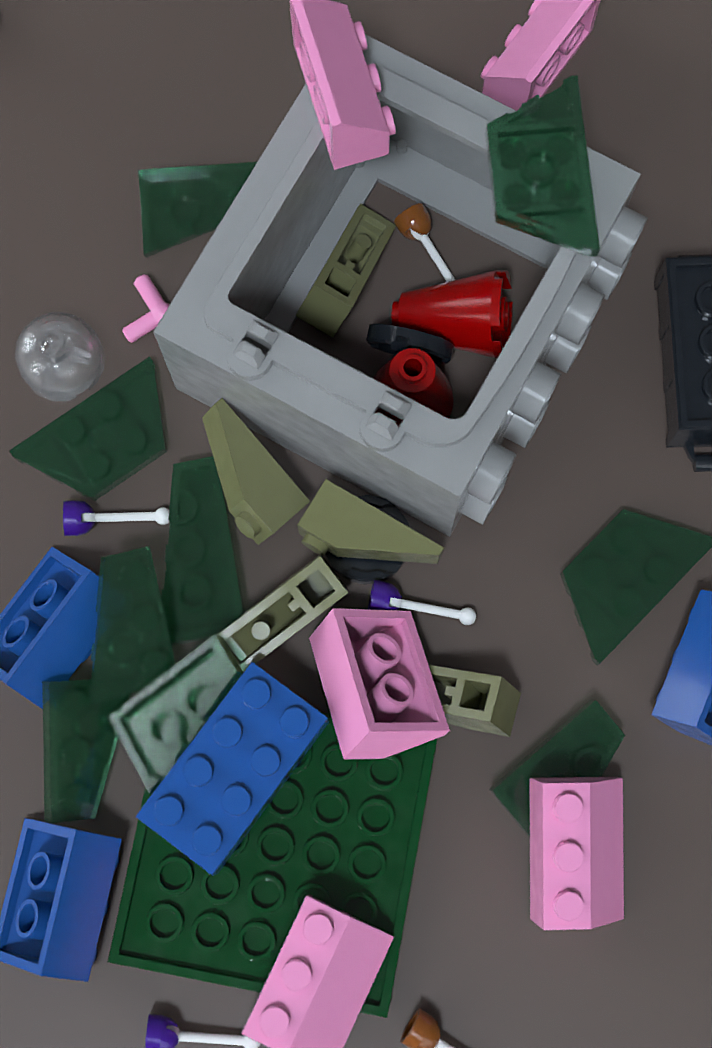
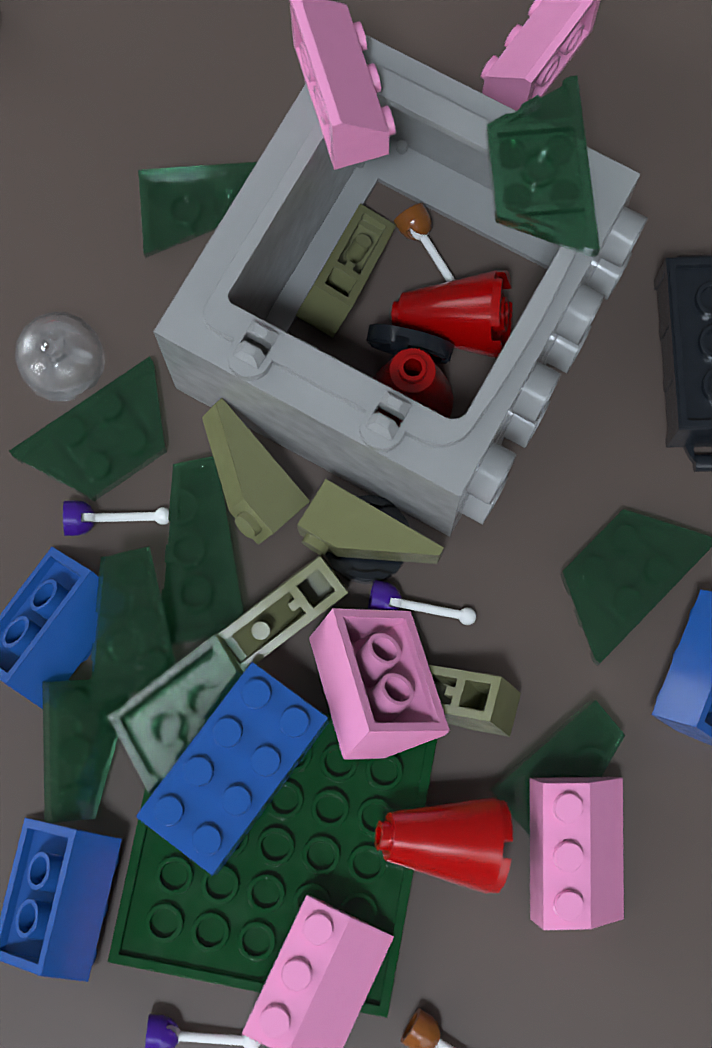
bright pink piece [122,274,170,343] -> none
none -> red cone [375,797,513,894]

